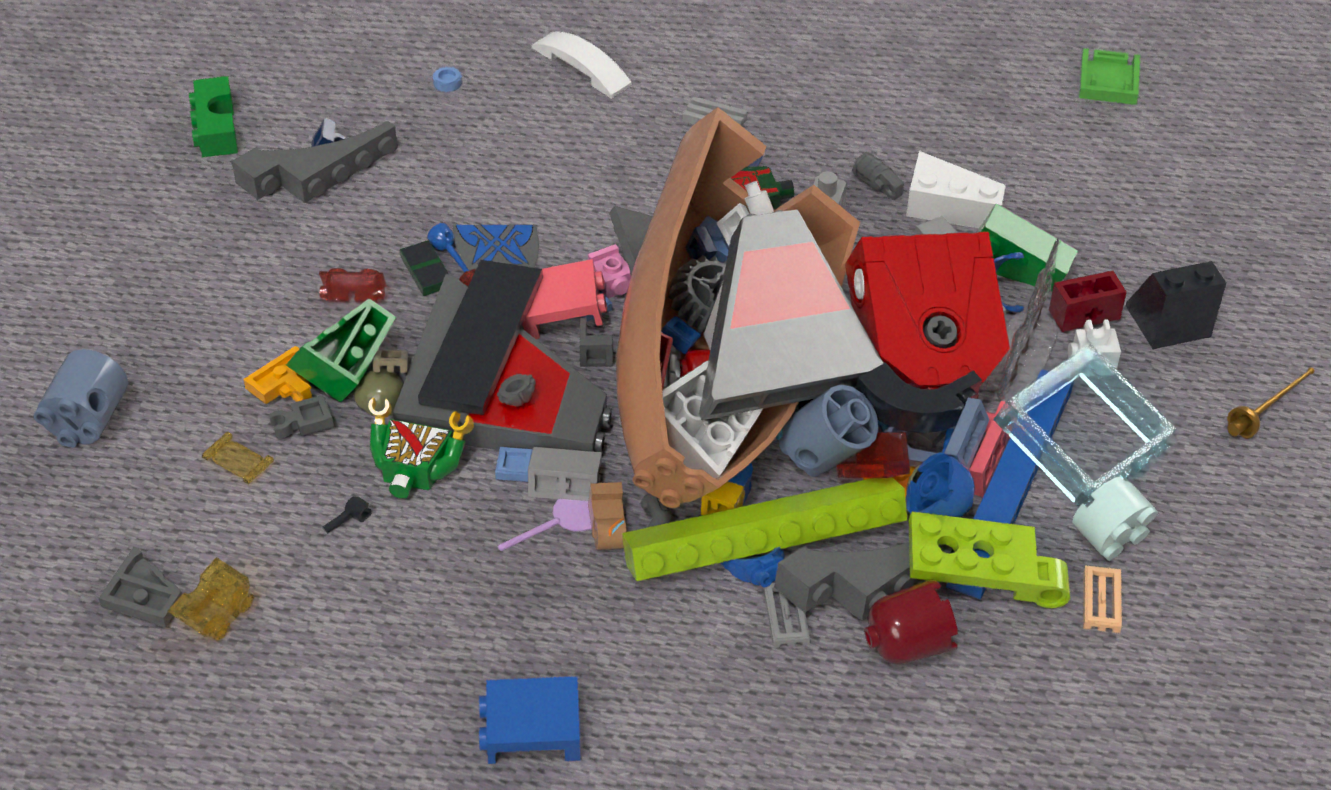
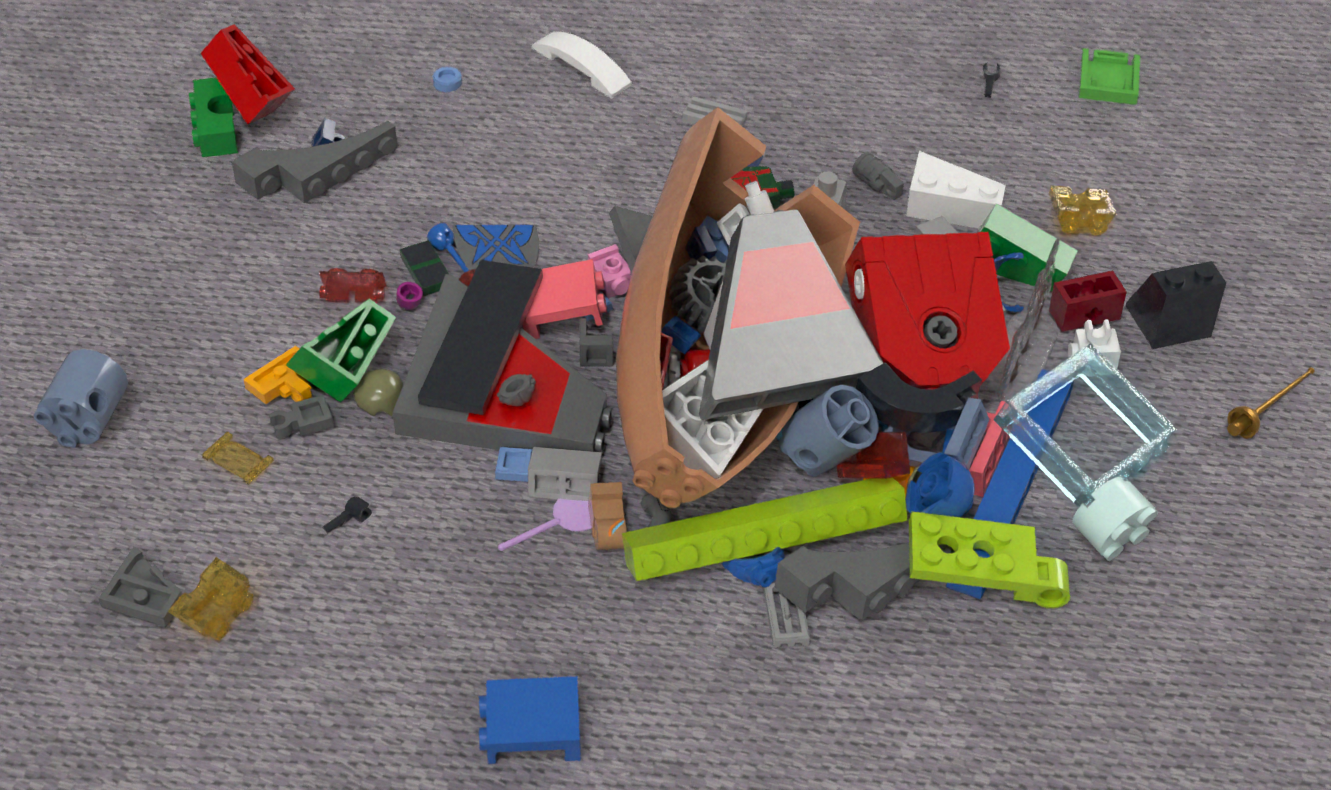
torso [369,397,474,499] -> none
dark tan tile [373,350,408,372] -> none
yellow leg [701,463,753,515] -> none
dark red cylinder [864,579,958,665] -> none
light nougat tile [1083,565,1122,633] -> none
none -> red wedge [200,24,295,125]
none -> magenta hinge [396,282,423,310]
none -> black hand [983,63,1000,98]
none -> clear yellow cylinder [1049,185,1117,235]

